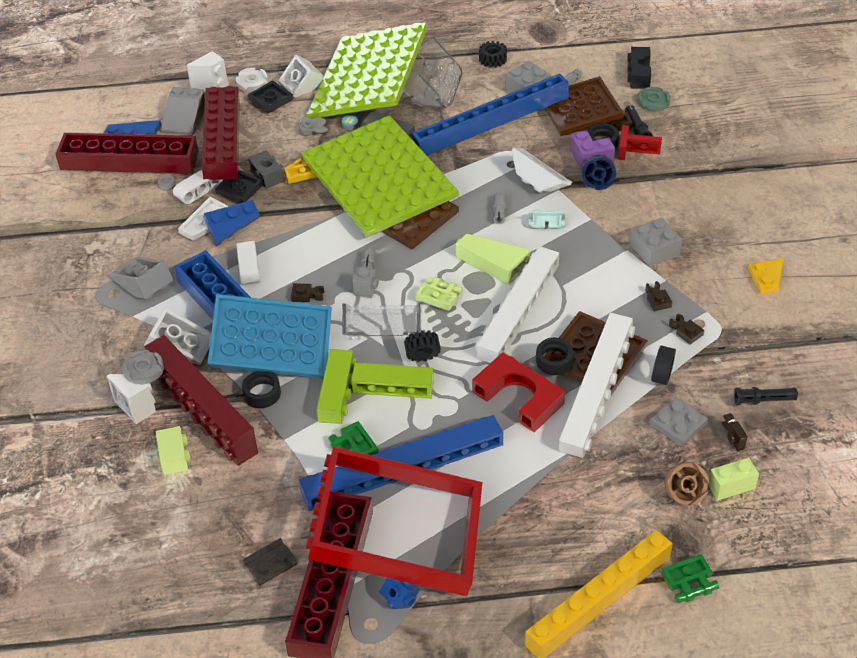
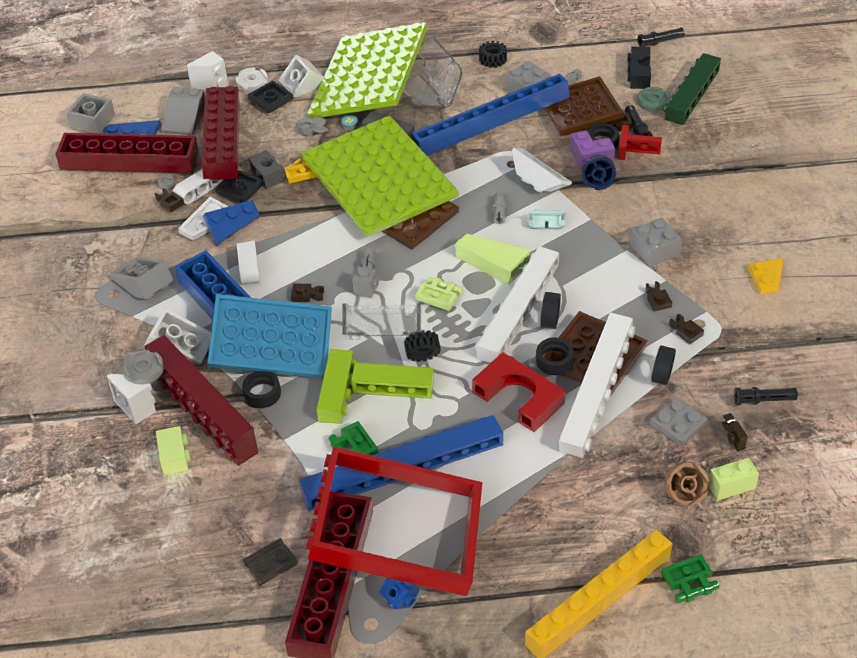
none -> light grey brick [66,93,115,133]
none -> dark brown plate [155,188,185,213]
none -> black tyre [540,292,561,329]
none -> black pin [637,27,685,47]
none -> dark green brick [664,53,721,125]

